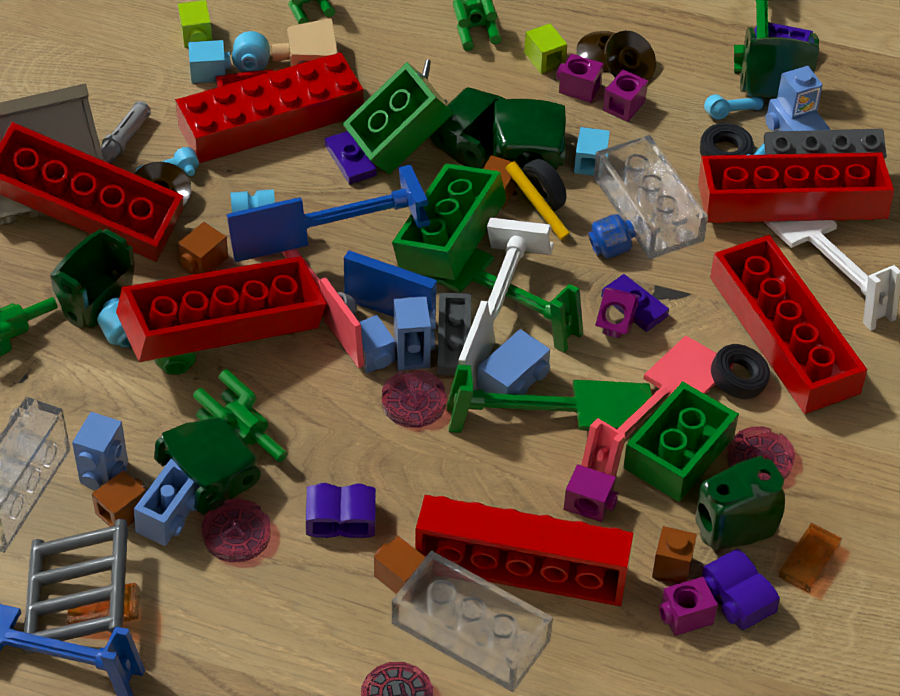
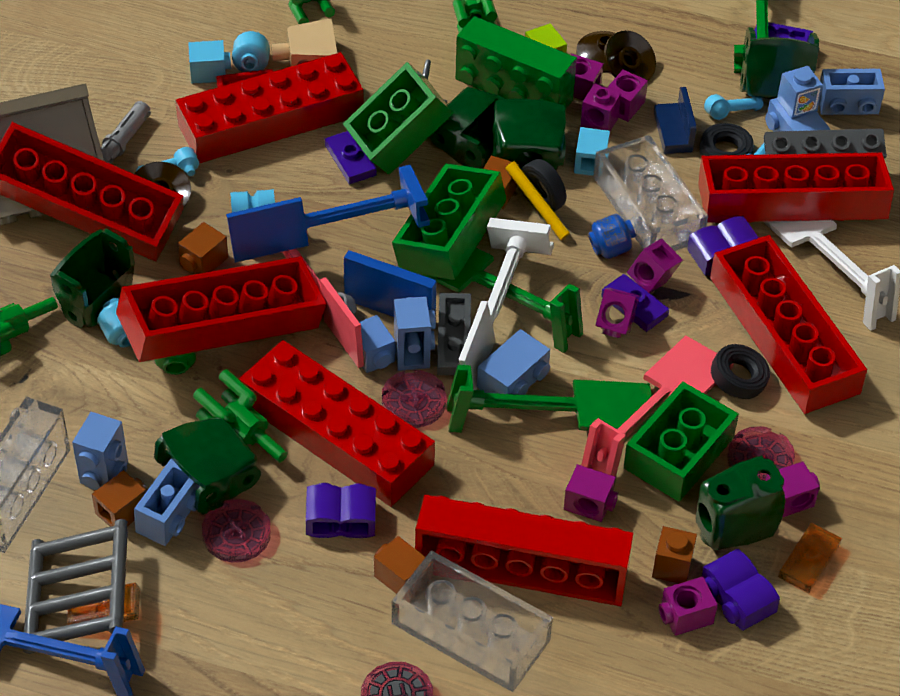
lime brick [178,0,212,48] -> none
none -> red brick [239,340,435,507]
none -> green brick [455,16,577,110]
none -> magenta brick [580,84,621,131]
none -> magenta brick [627,238,683,293]
none -> dark blue panel [654,87,697,154]
none -> dark purple brick [687,216,759,276]
none -> magenta brick [765,461,820,518]
none -> medium blue brick [819,69,885,115]

